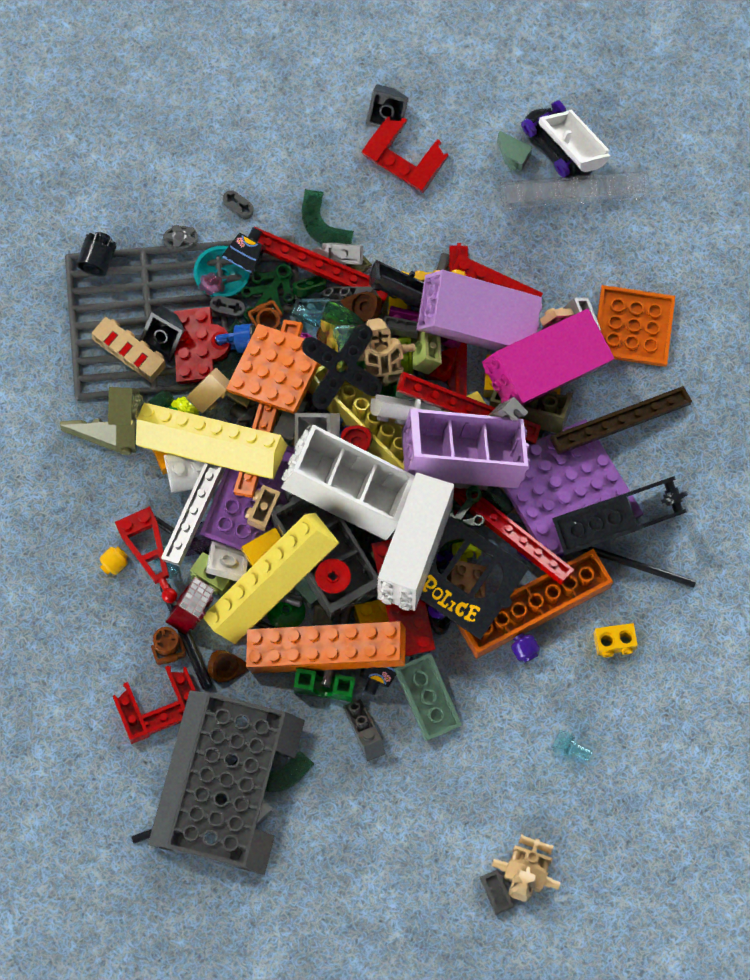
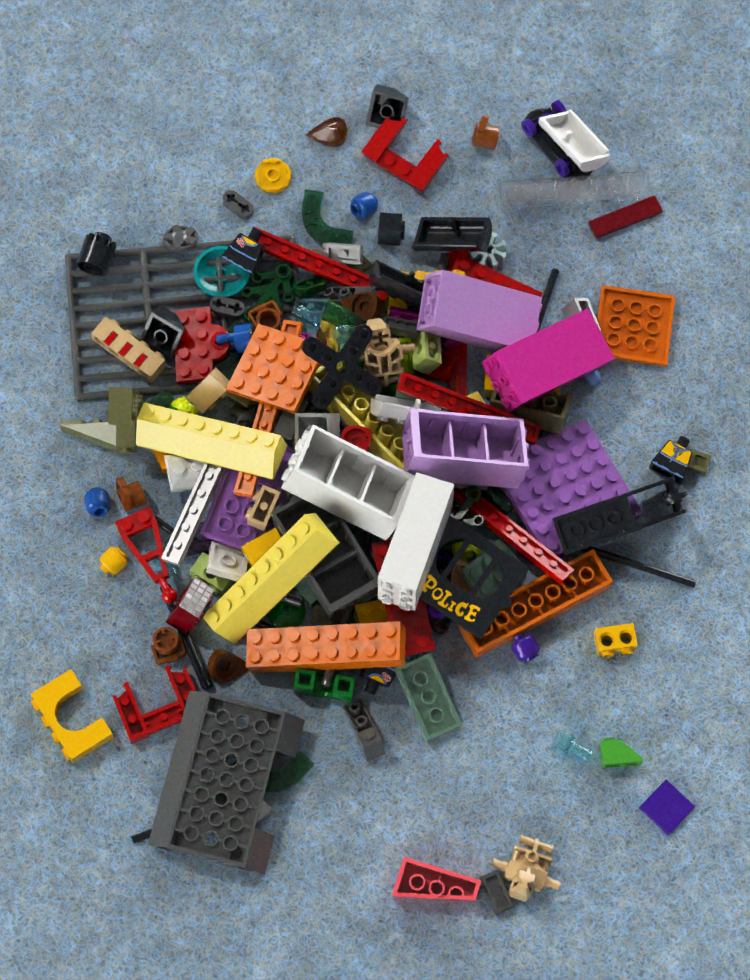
clear pink plant [199,272,222,295] -> none
red piece [315,559,351,594] -> none
light grey hinge [488,397,528,421] -> none
sand green slope [497,131,532,171] -> none
tan wing [539,307,575,329] -> none
dark brown plate [550,386,692,455] -> none
none -> yellow arch [30,669,114,763]
none -> blue head [84,487,111,517]
none -> dark orange piece [116,477,147,512]
none -> yellow tile [255,158,291,193]
none -> reddish brown piece [306,117,347,147]
none -> blue head [350,192,378,219]
none -> black brick [378,212,405,246]
none -> coral wedge [392,857,481,901]
none -> black container [412,217,492,252]
none -> sand green plate [459,537,518,598]
none -> light aqua gear [469,232,506,271]
none -> dark orange piece [472,114,499,150]
none -> black bar [537,268,559,332]
none -> medium blue cylinder [583,370,601,386]
none -> dark red tile [588,195,663,239]
none -> bright green slope [599,737,643,769]
none -> dark purple tile [639,779,695,836]
none -> torso [649,436,693,484]
none -> olive plate [687,450,711,475]

